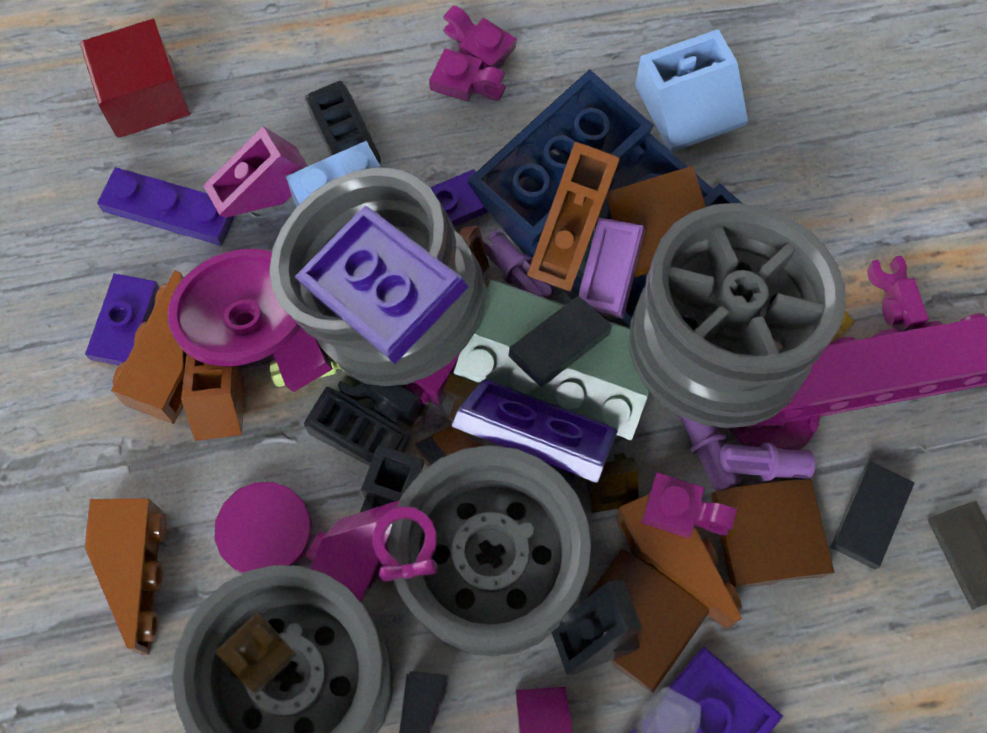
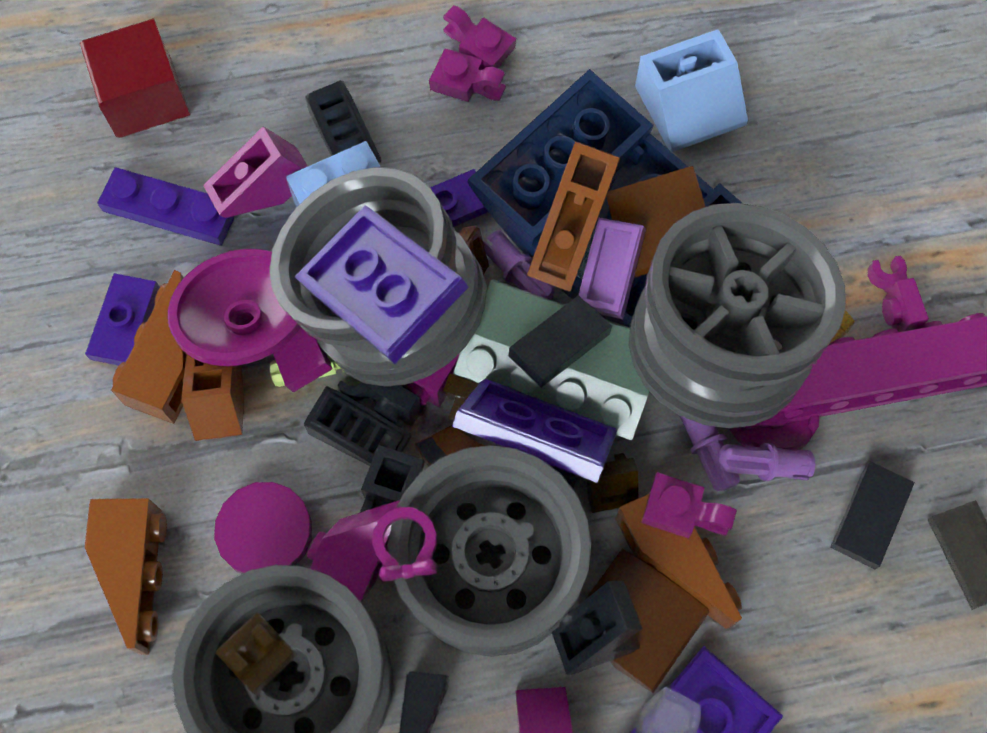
reddish brown slope [711,479,835,588] -> none

